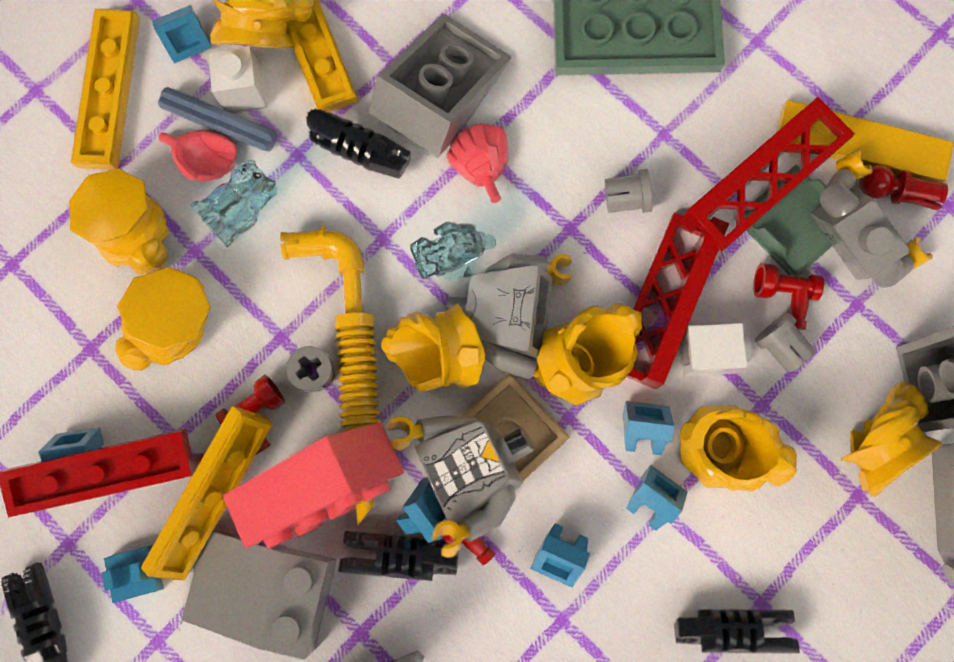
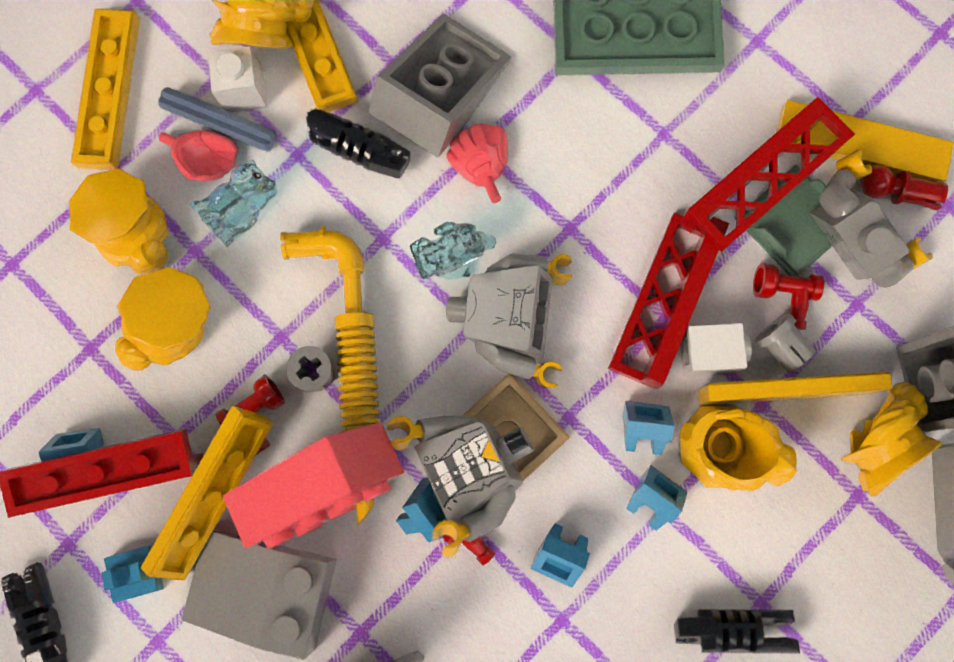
dark azure tile [152,5,212,63] -> none
black hinge [338,531,459,581] -> none
yellow piece [381,303,485,392] -> none
yellow piece [537,303,642,406] -> none
light grey bush [605,169,652,213] -> none
none -> yellow tile [698,372,893,406]

